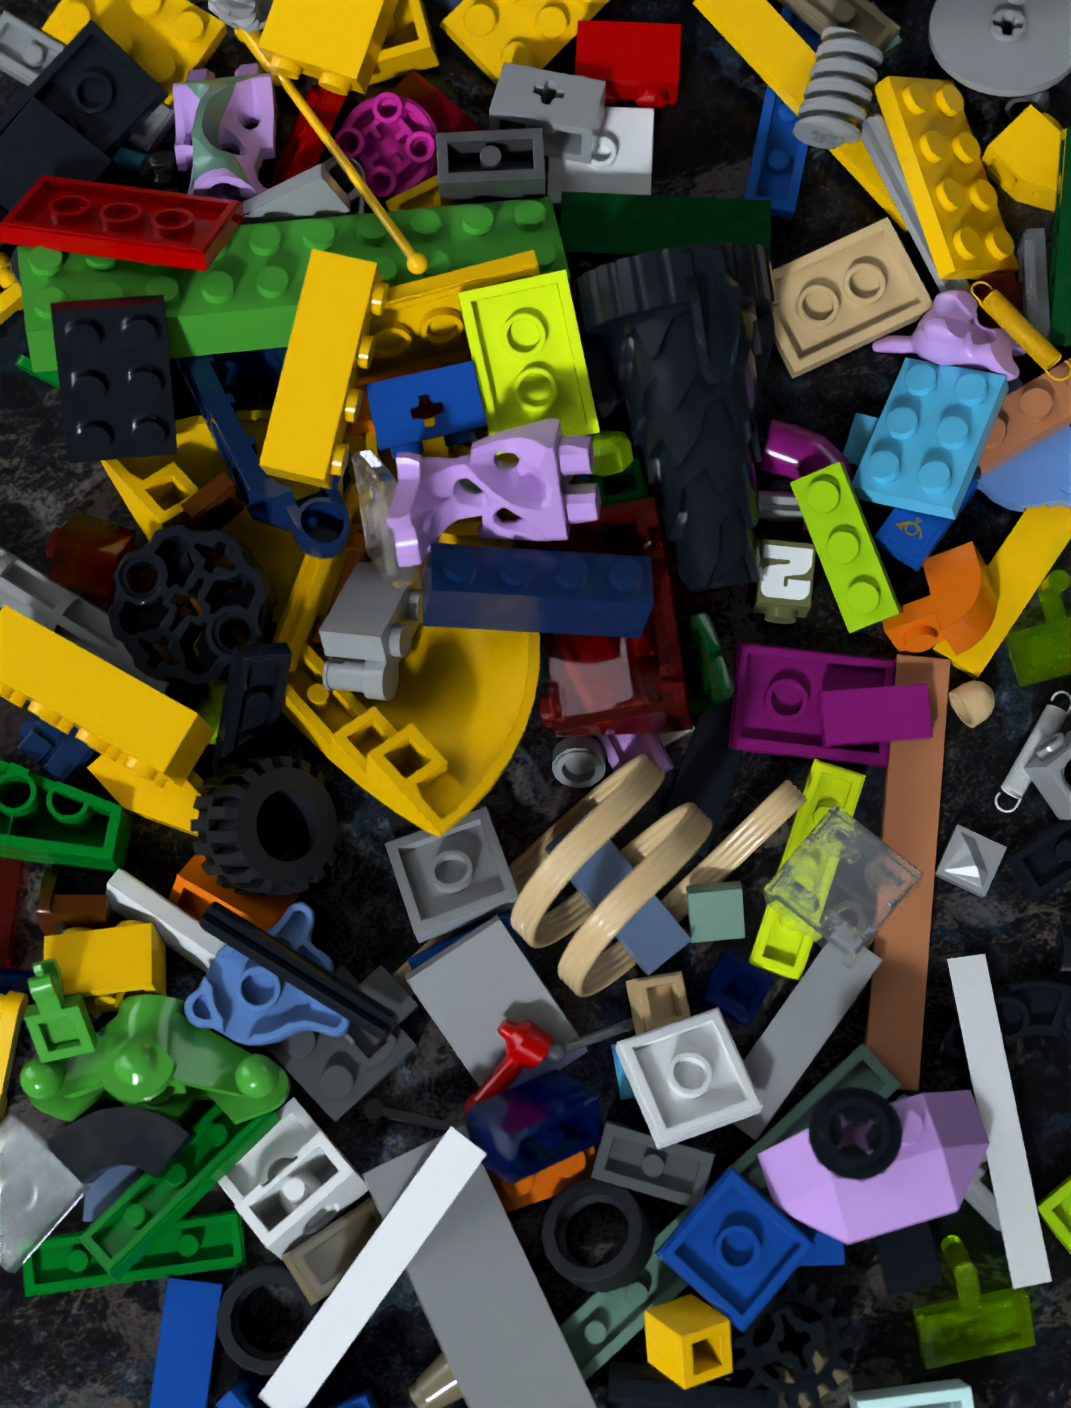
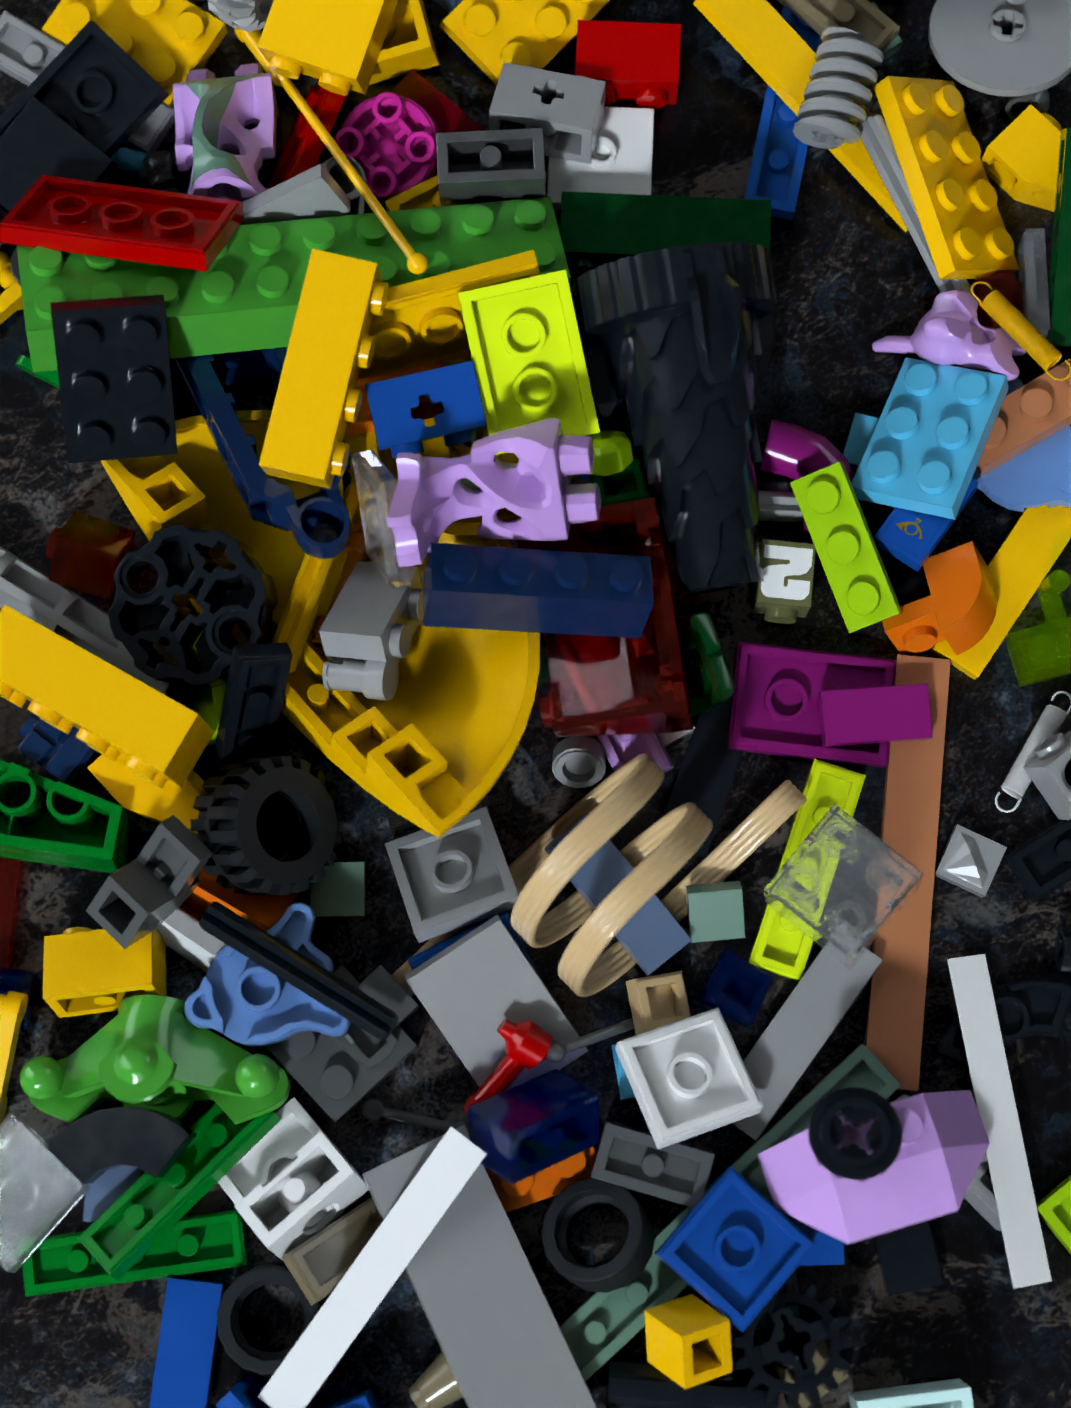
bright green plate [24,958,98,1064] -> none
reddish brown tile [37,871,116,936] -> none
reddish brown tile [181,471,245,531] -> none
tan plate [772,217,933,379] -> none
clear neon green plate [913,1235,1036,1369] -> none
tan hinge [948,680,995,728] -> none
none -> dark grey brick [86,815,213,949]
none -> sand green tile [310,862,366,918]

